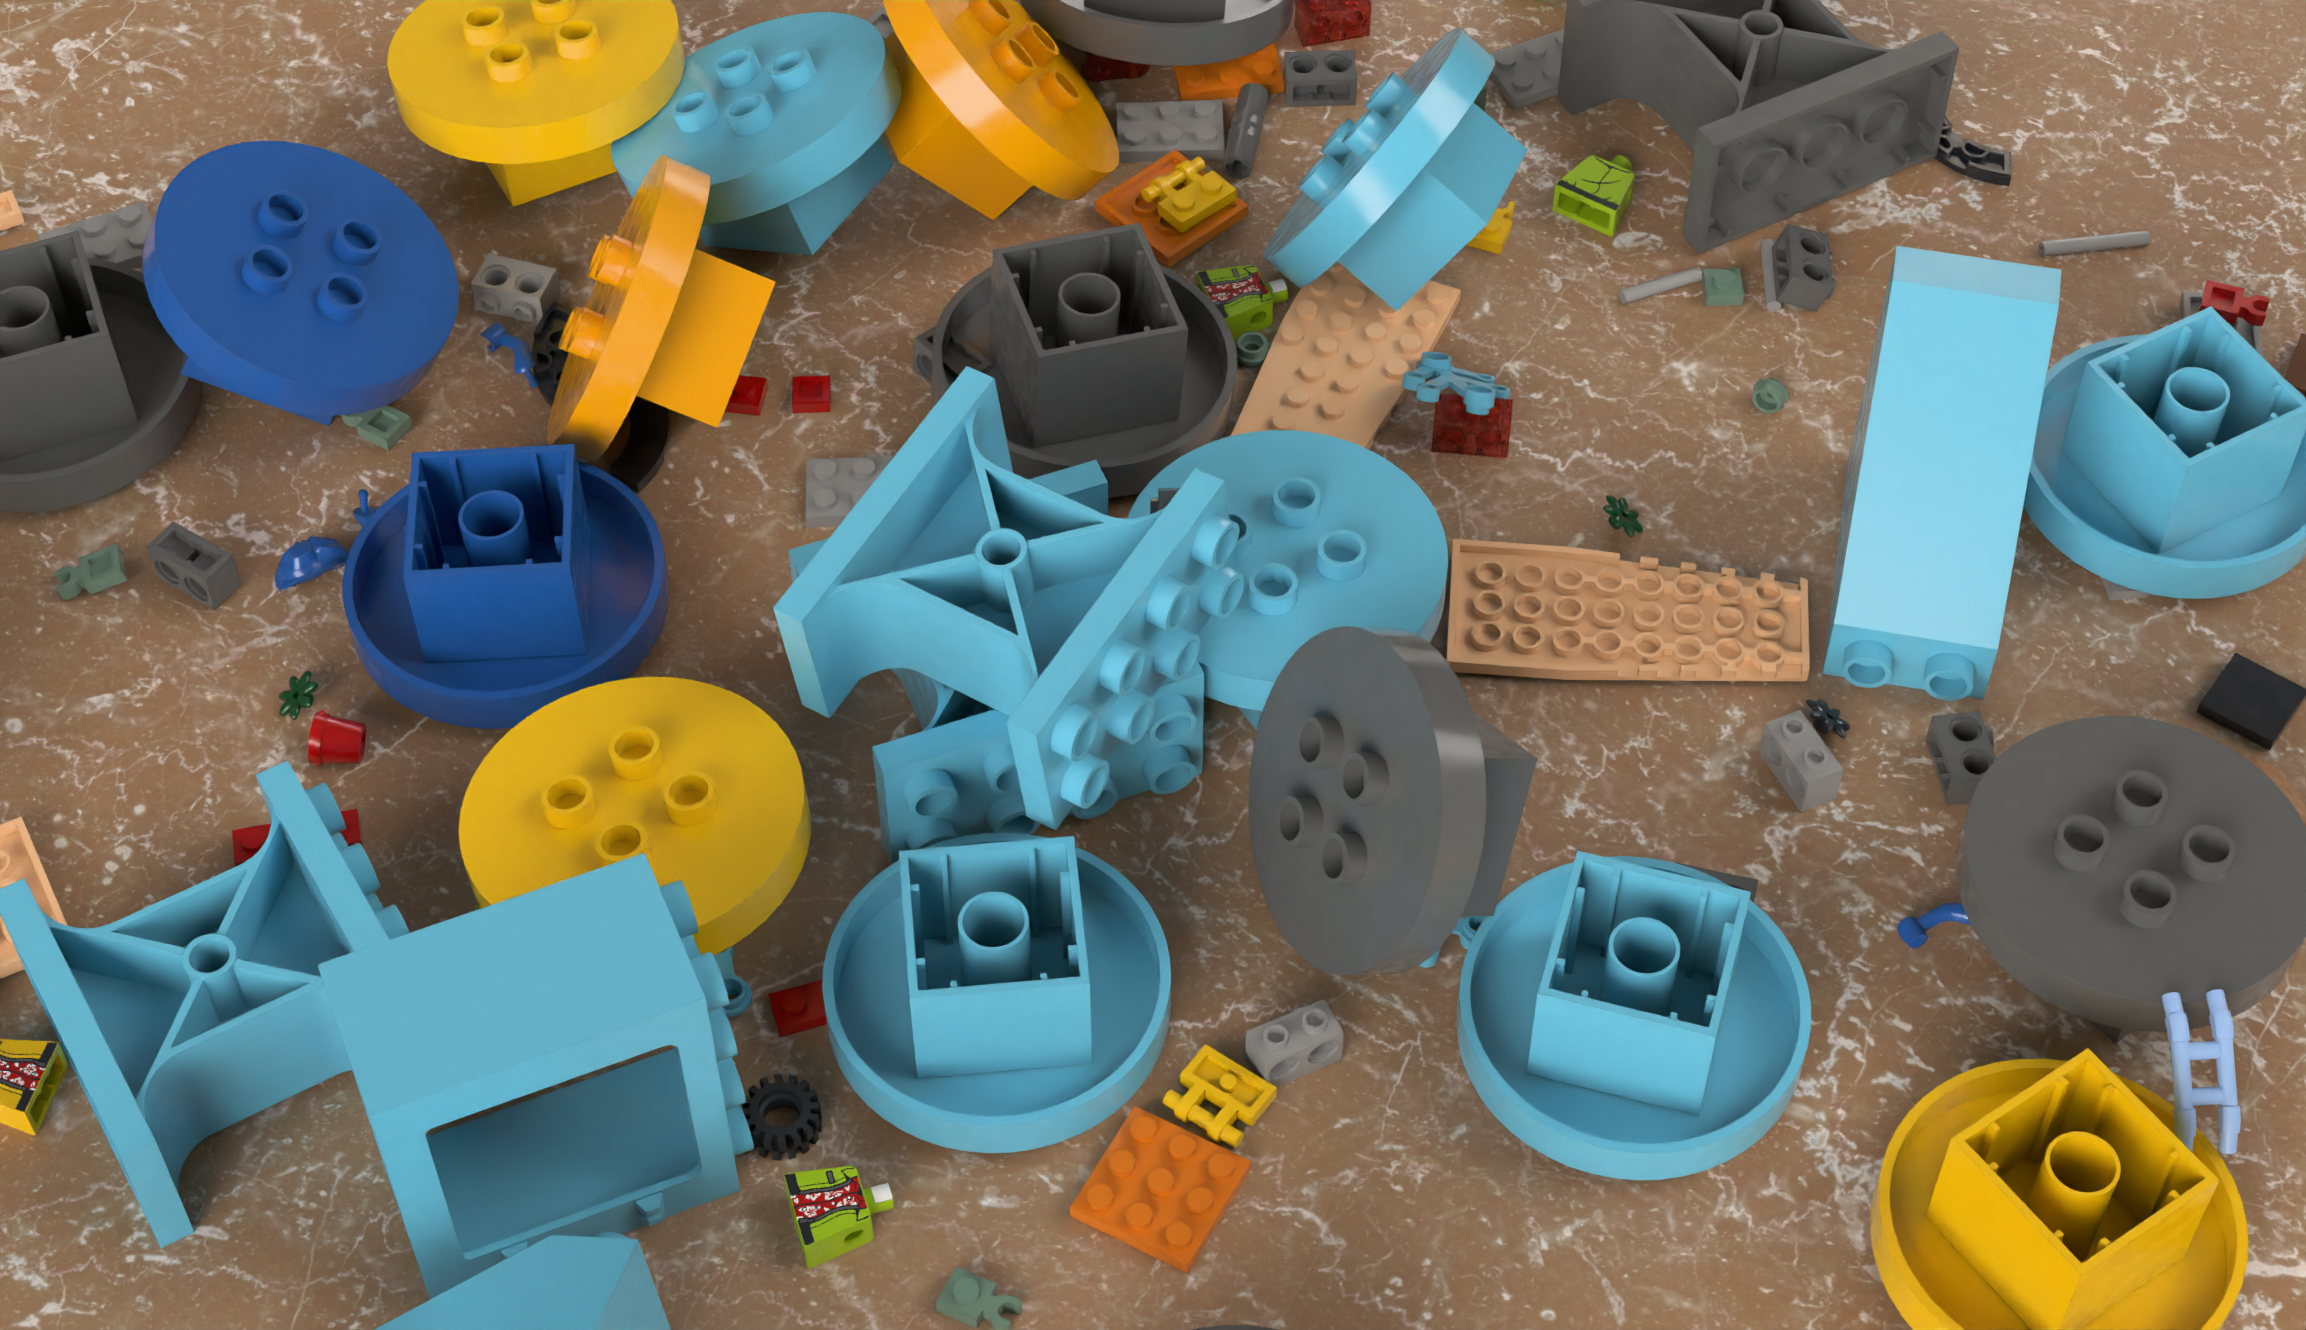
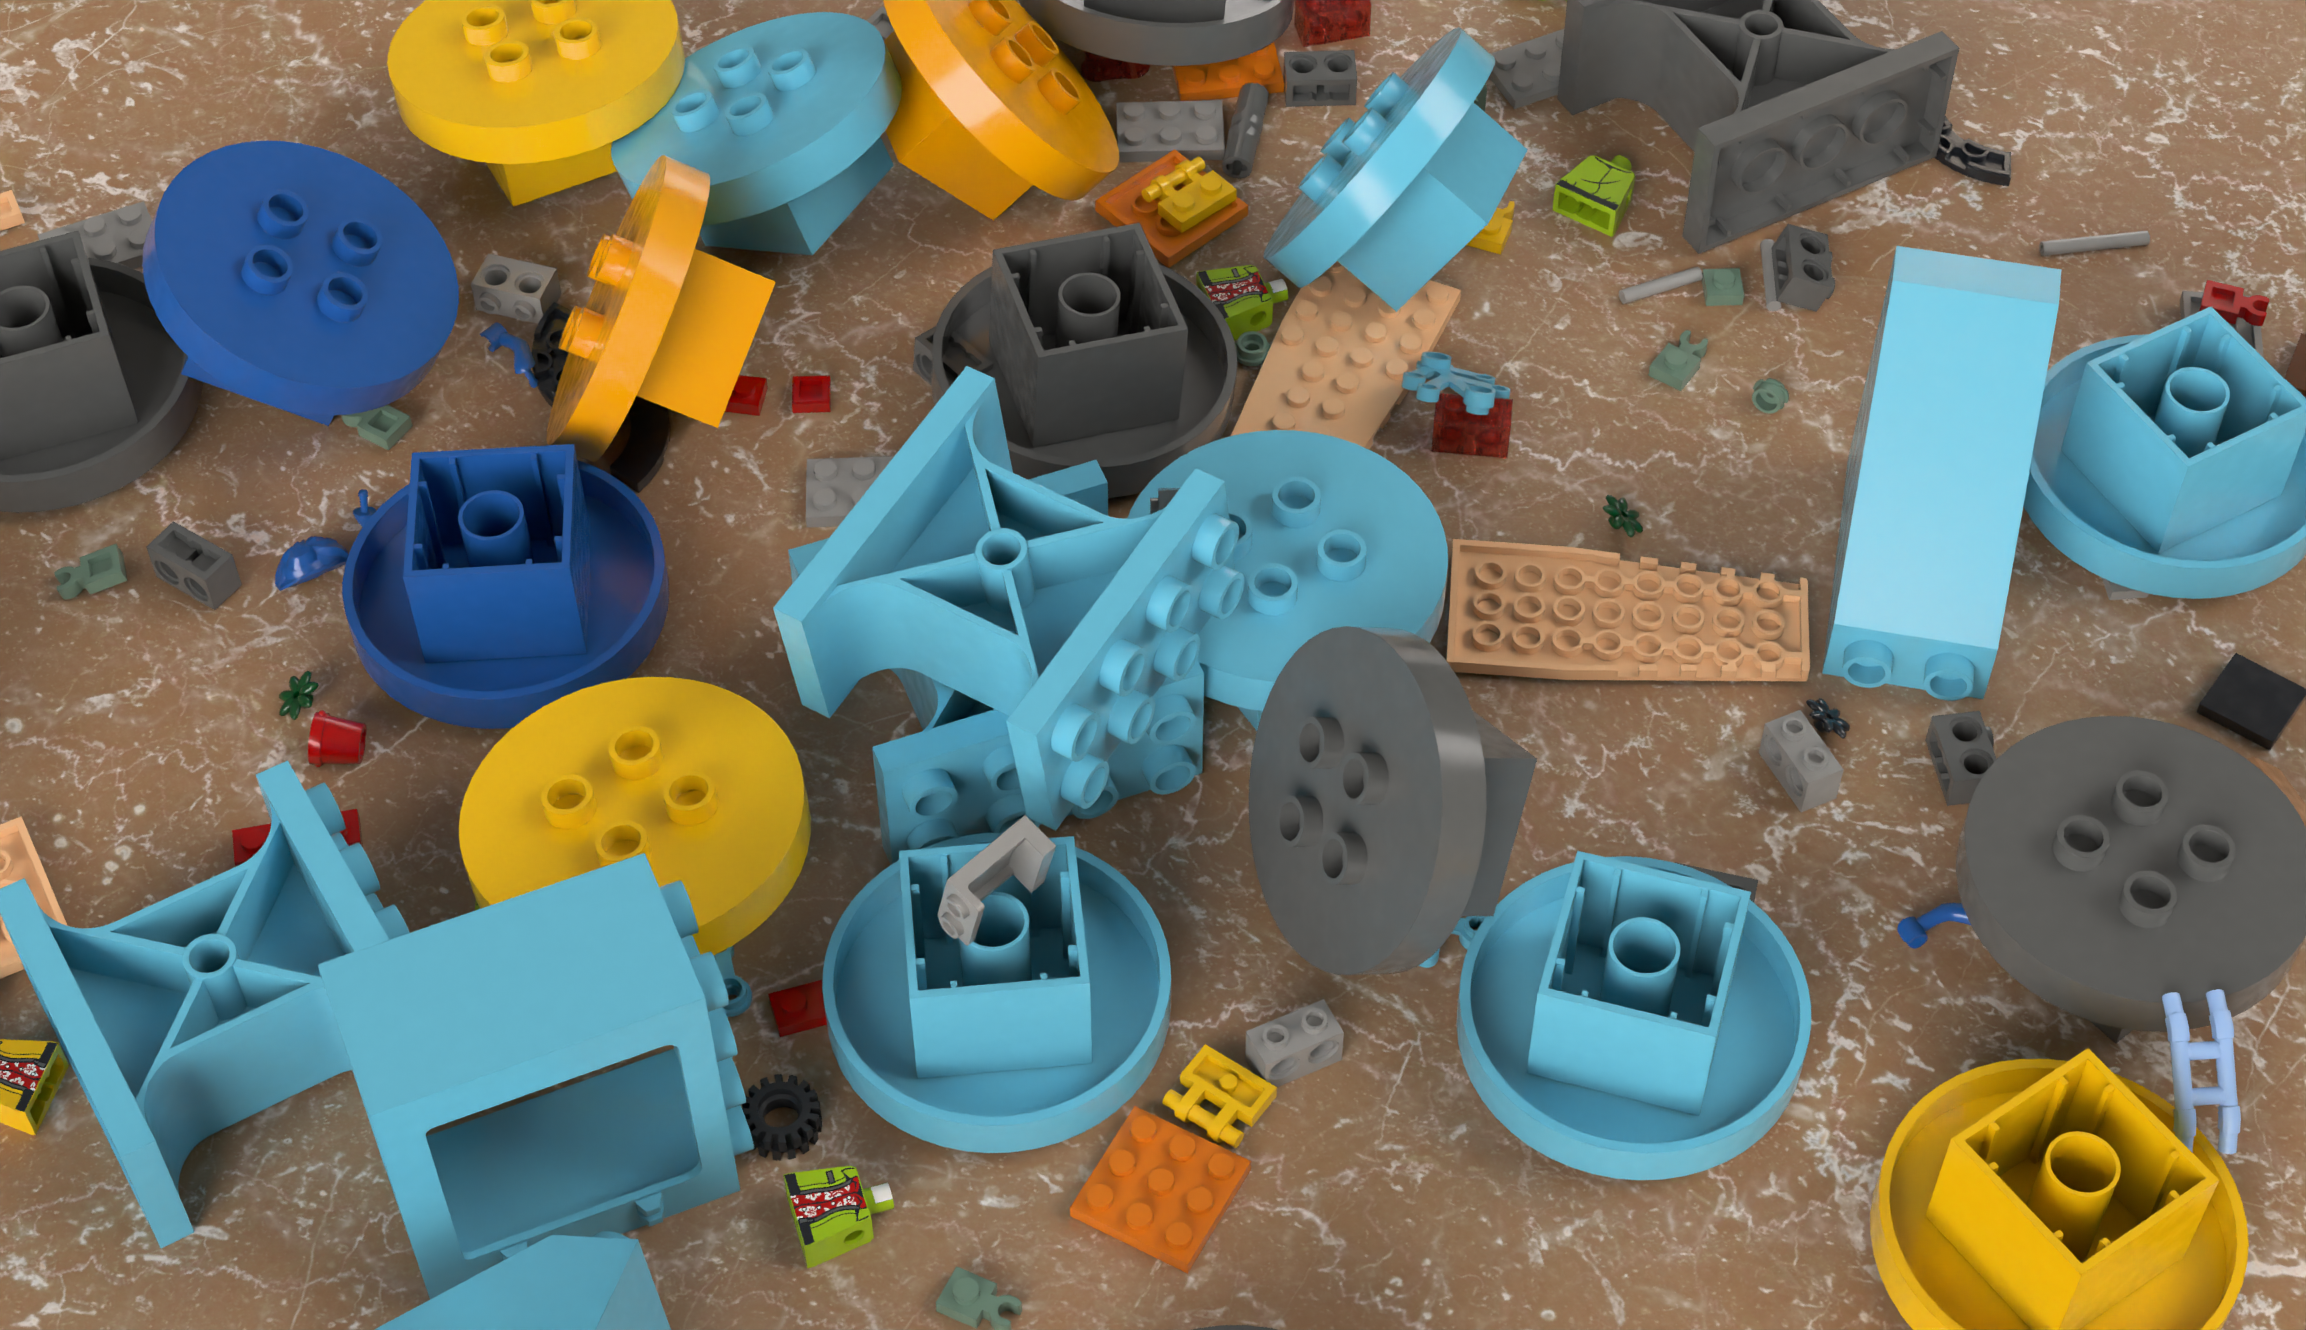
none -> light grey panel [937,815,1056,946]
none -> sand green plate [1648,330,1708,391]

